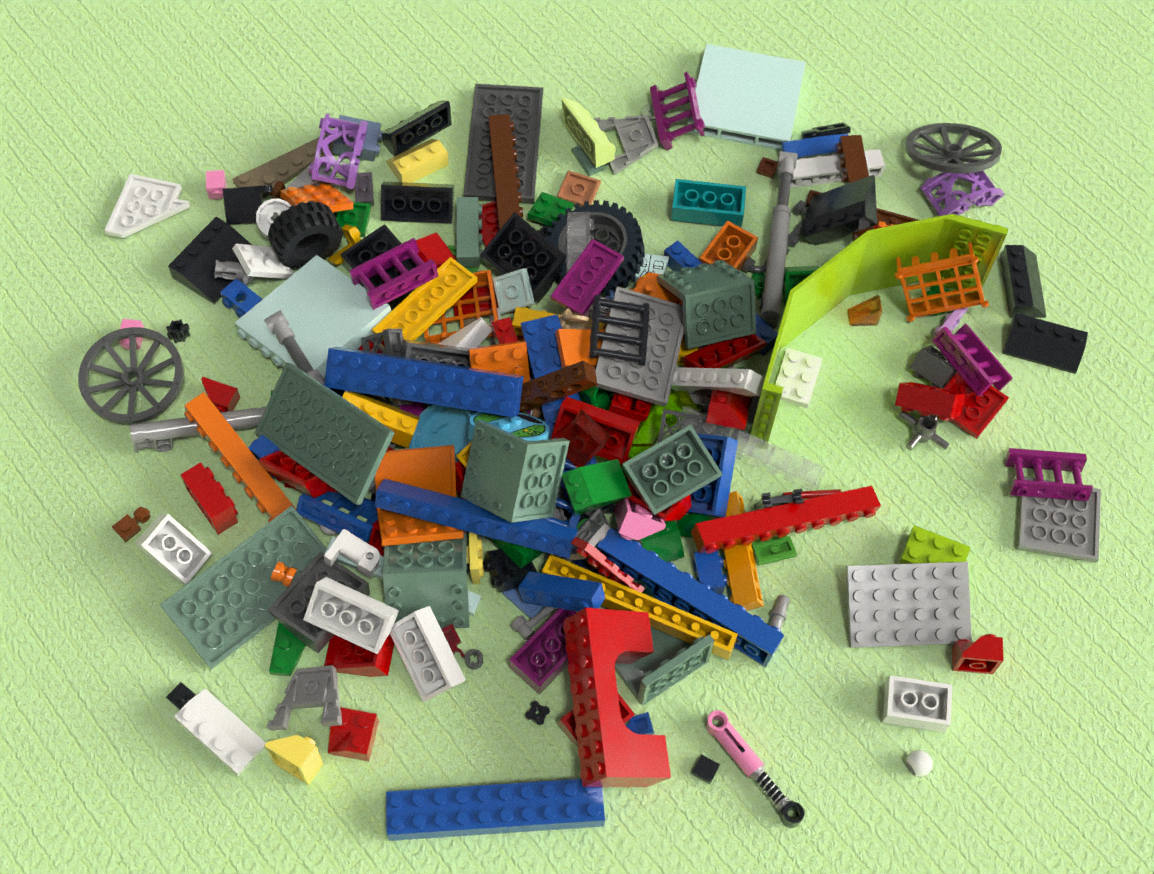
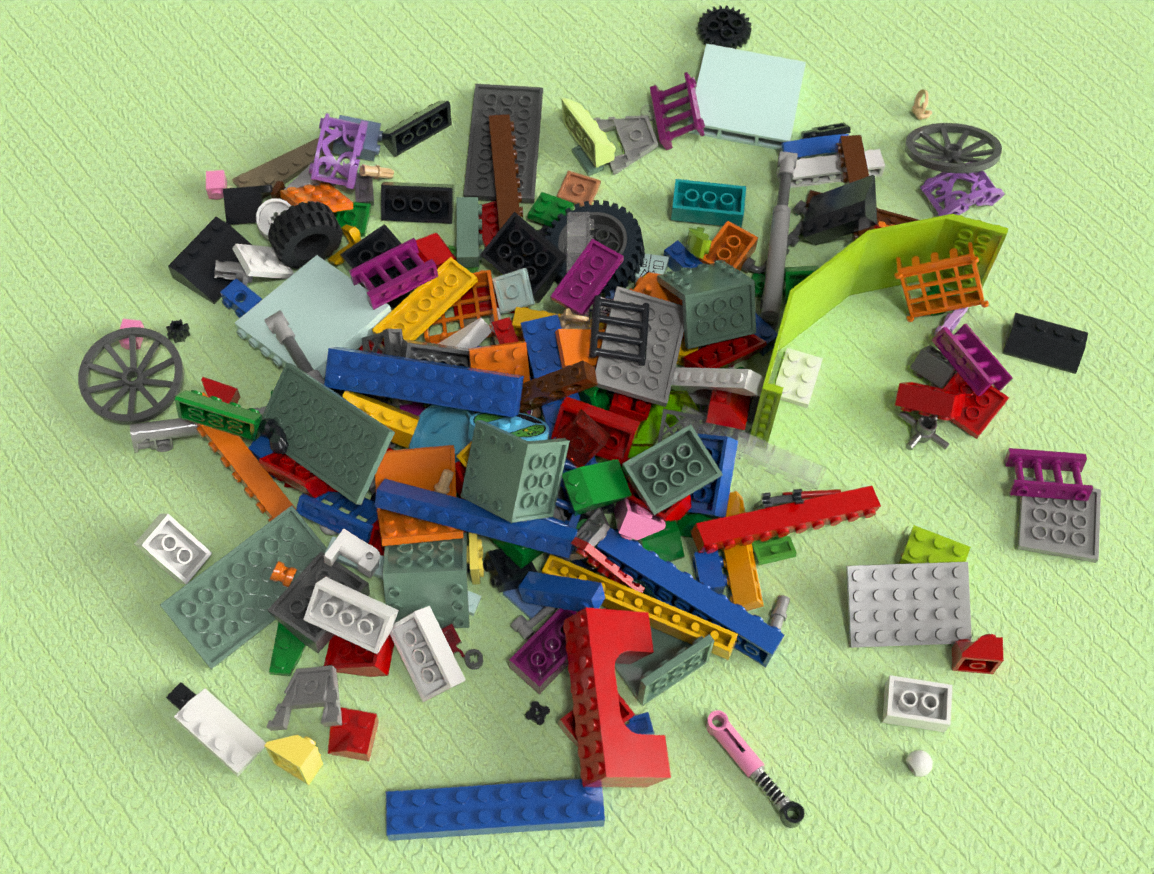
white wing [104,174,190,238] -> none
dark orange plate [112,507,151,543] -> none
red brick [180,462,238,535] -> none
light yellow slope [386,139,449,183] -> none
black tile [692,754,720,784] -> none
copper tile [757,157,778,179] -> none
clear orange slope [847,295,882,326] -> none
black slope [1000,245,1047,318] -> none
none -> green slope [175,390,263,441]
none -> black arm [259,418,289,455]
none -> tan axle [359,164,394,179]
none -> tan axle [434,469,454,495]
none -> lime slope [685,227,712,259]
none -> black gear [697,5,752,49]
none -> tan piece [912,89,932,120]

